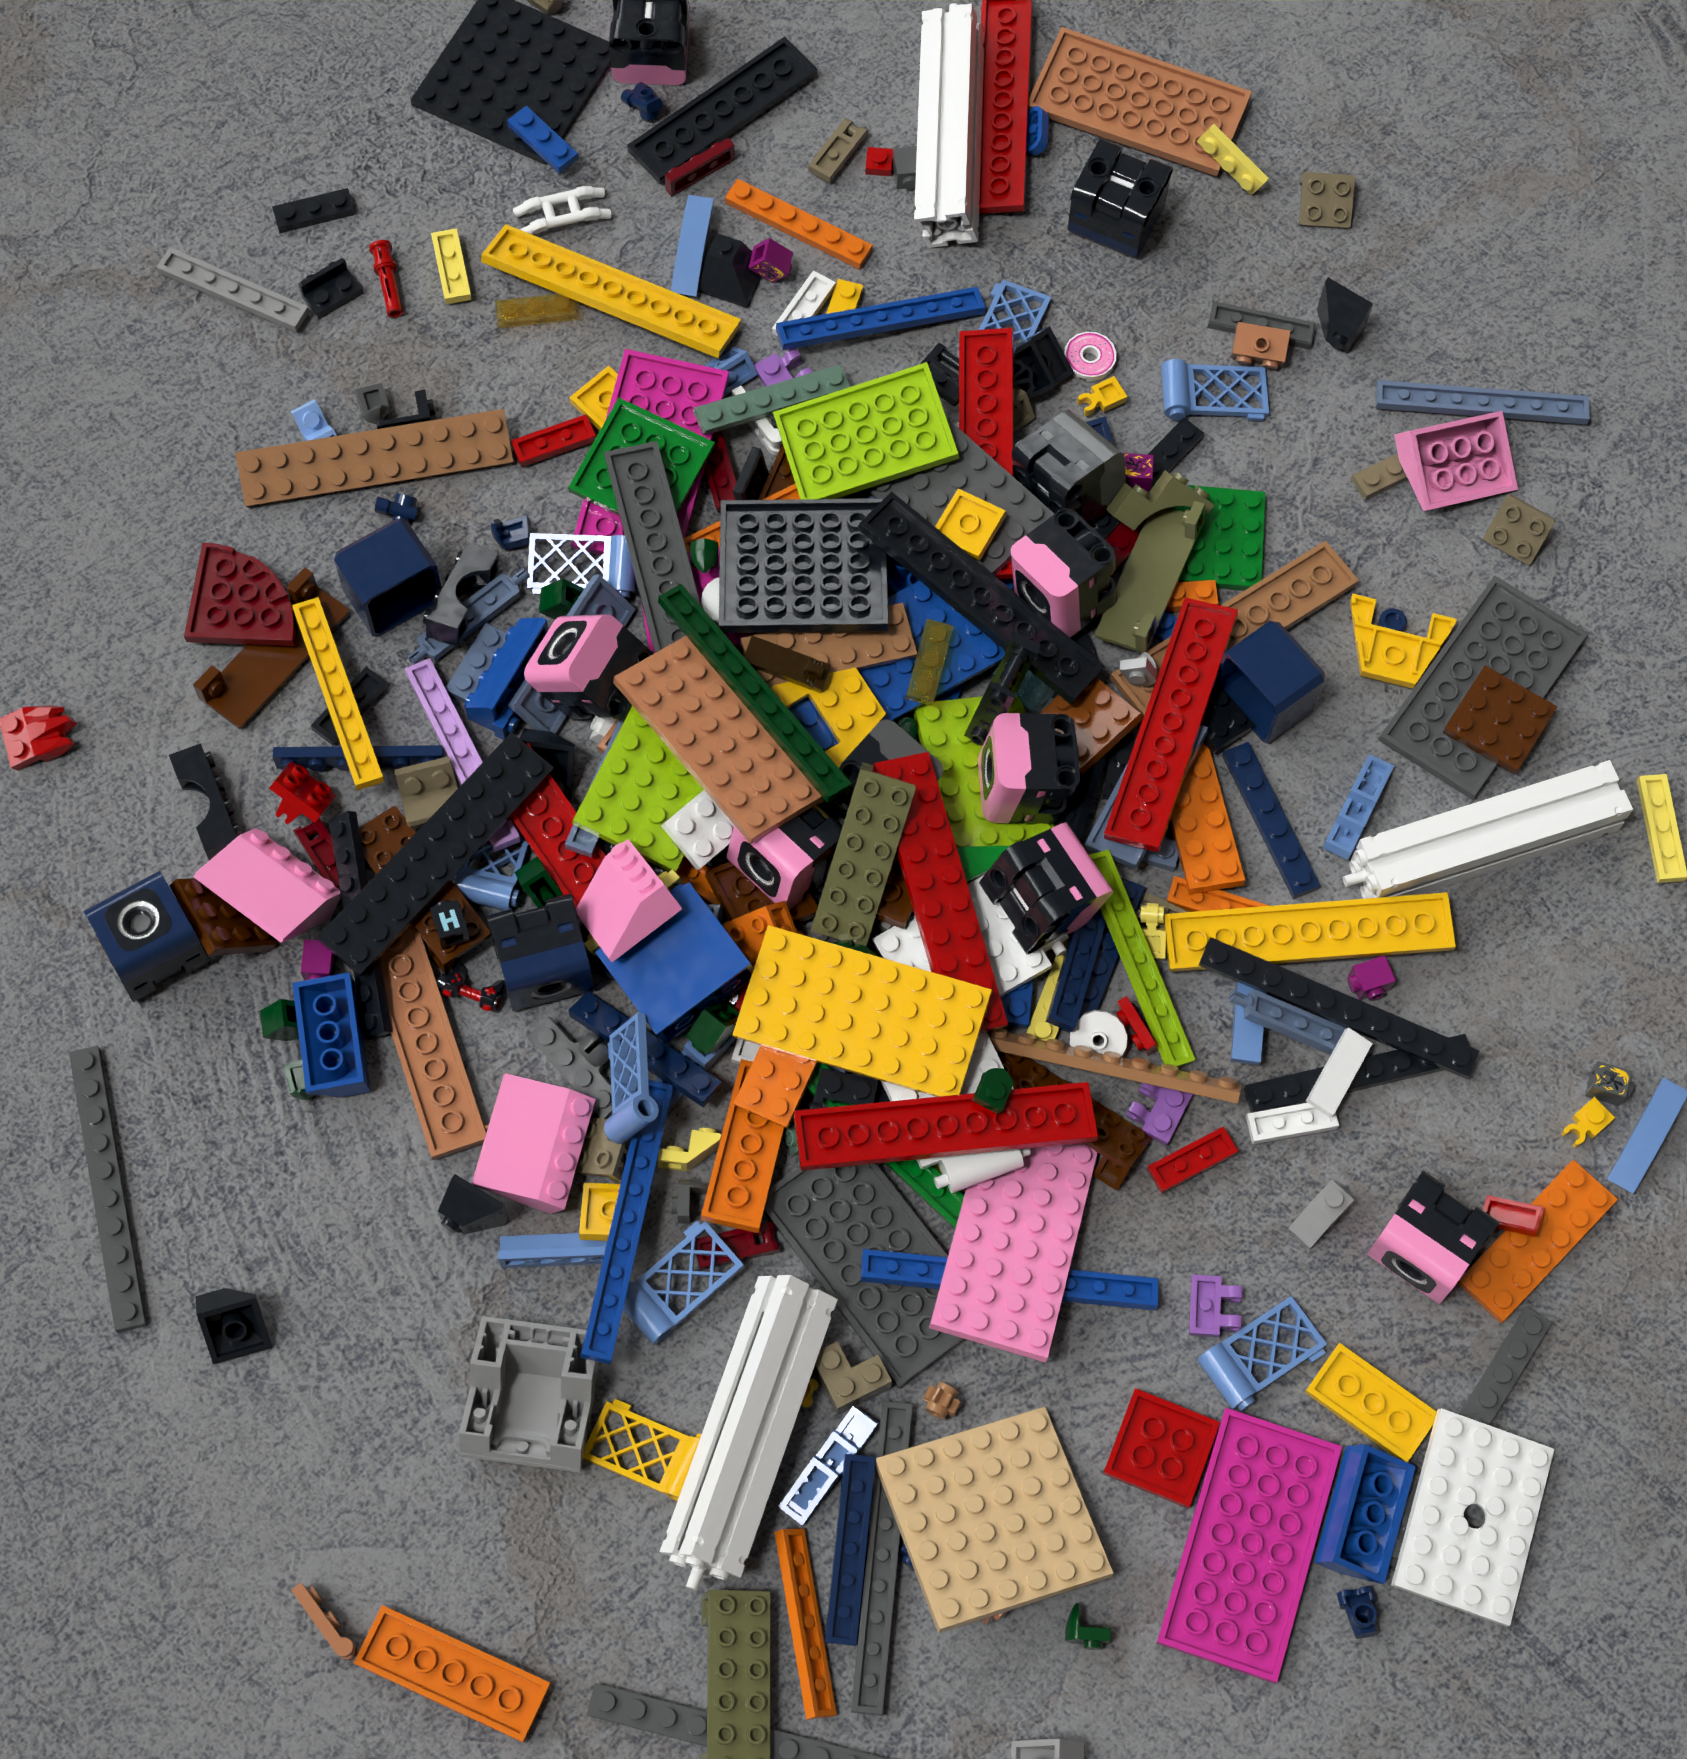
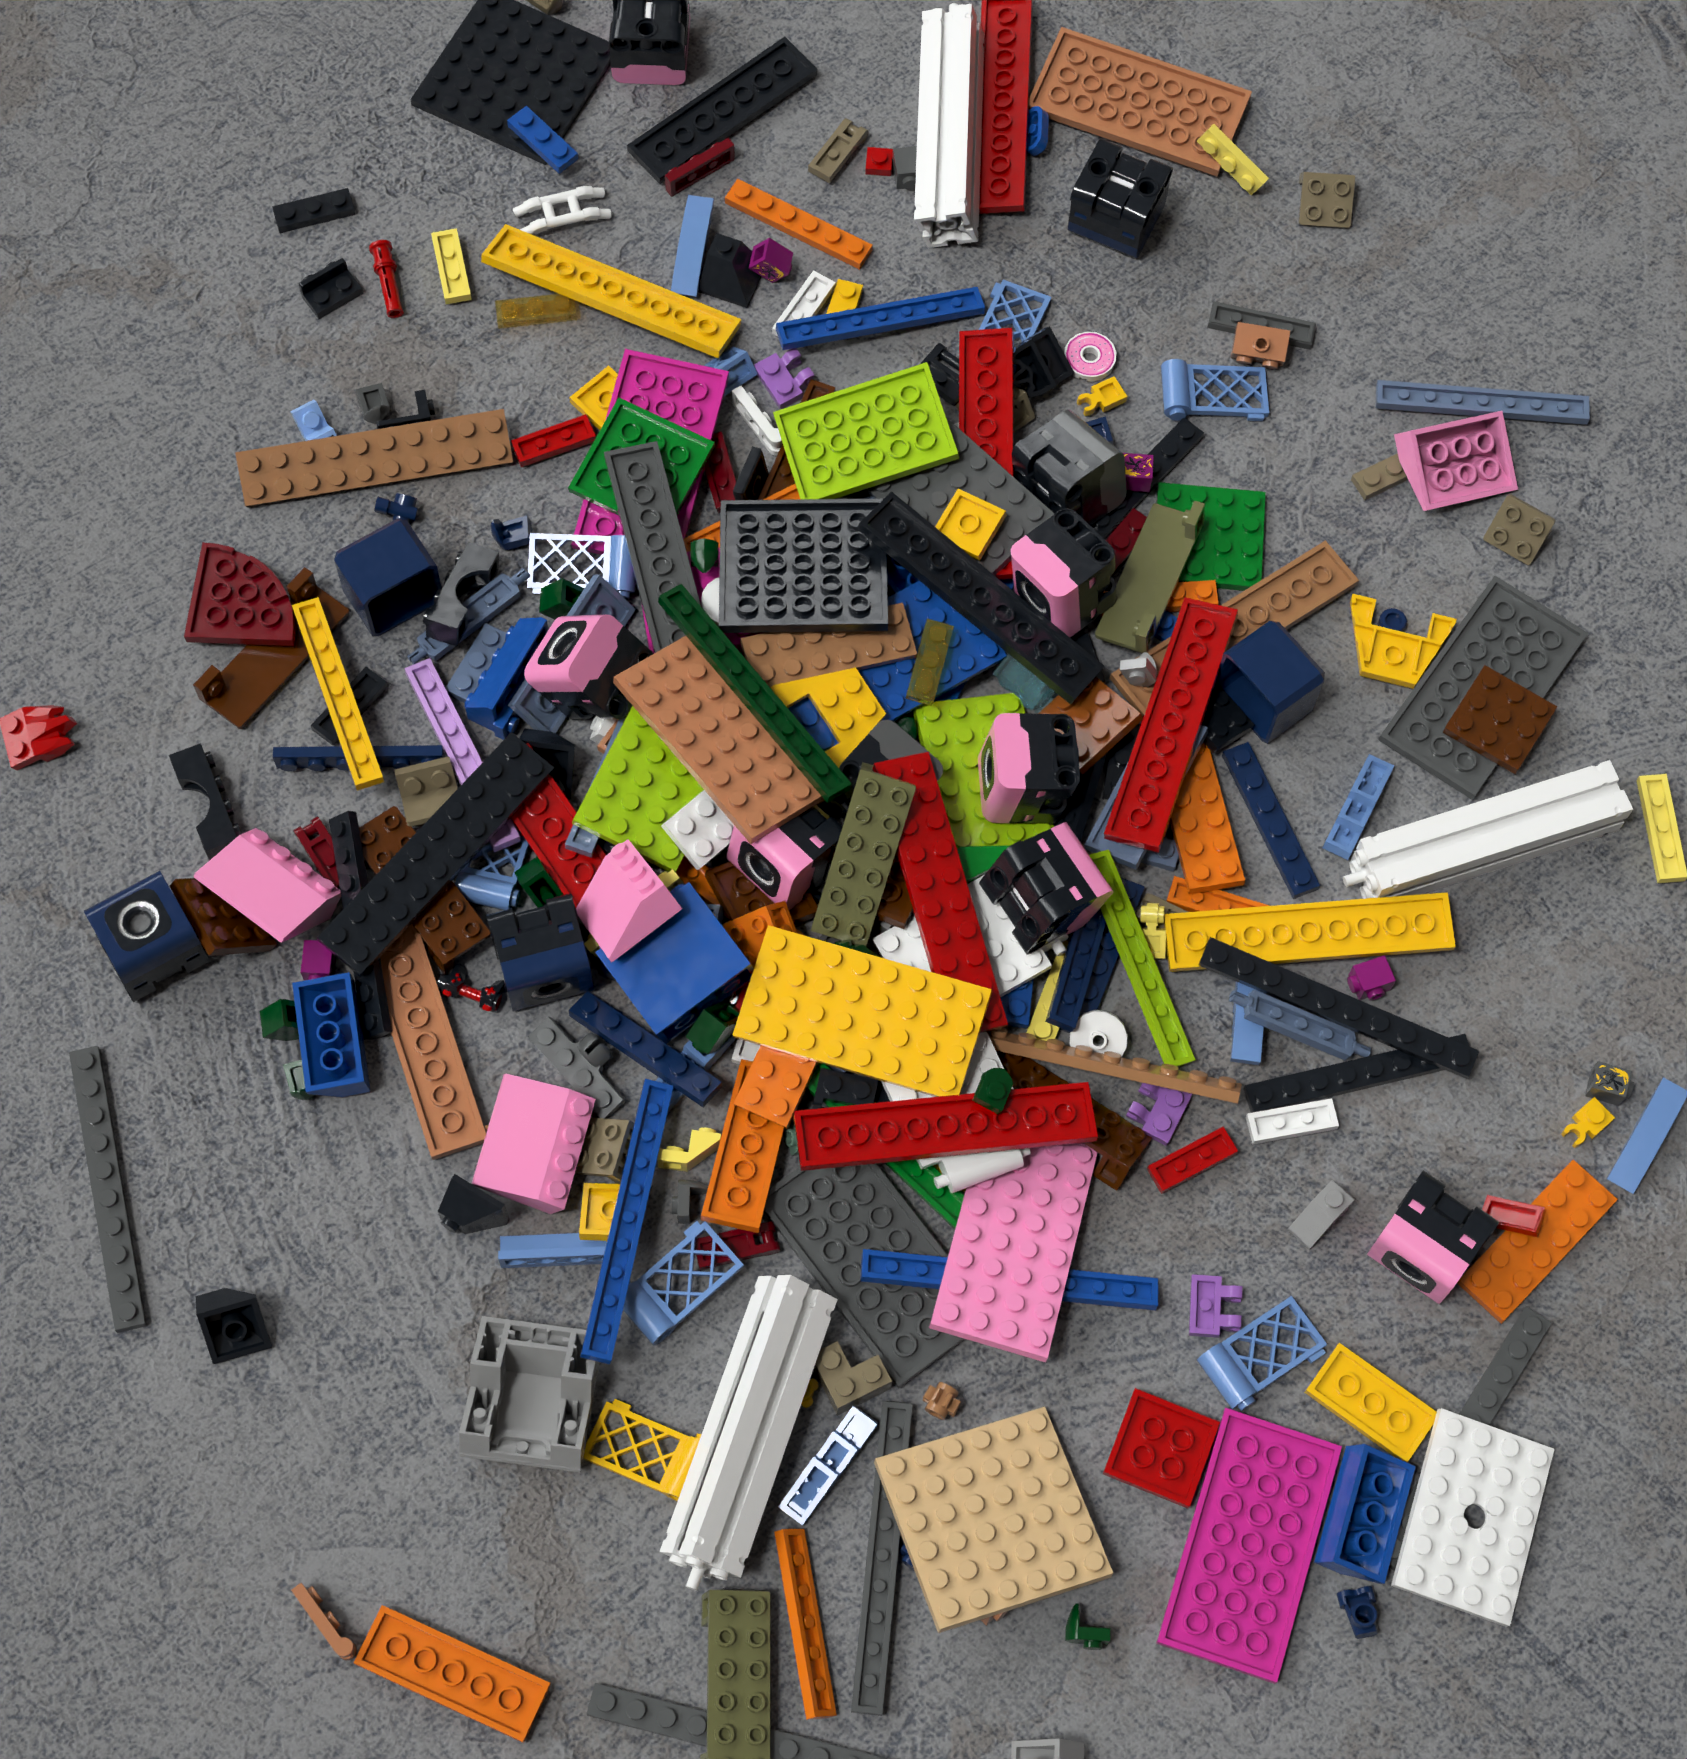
light grey plate [157,247,309,333] -> none
red plate [269,761,337,824] -> none
black brick [430,899,469,949] -> none
medium blue piece [604,1012,659,1144] -> none
dark blue plate [621,82,662,120] -> none
sand green plate [693,364,850,436] -> none
dark brown hinge [744,636,831,693] -> none
dark blue plate [824,1454,876,1646] -> none
black fence [964,632,1041,745] -> none
olive arch [1106,470,1214,530] -> none
red plate [1116,996,1158,1056] -> none
white tile [1306,1028,1373,1117] -> none
black slope [1317,277,1373,354] -> none

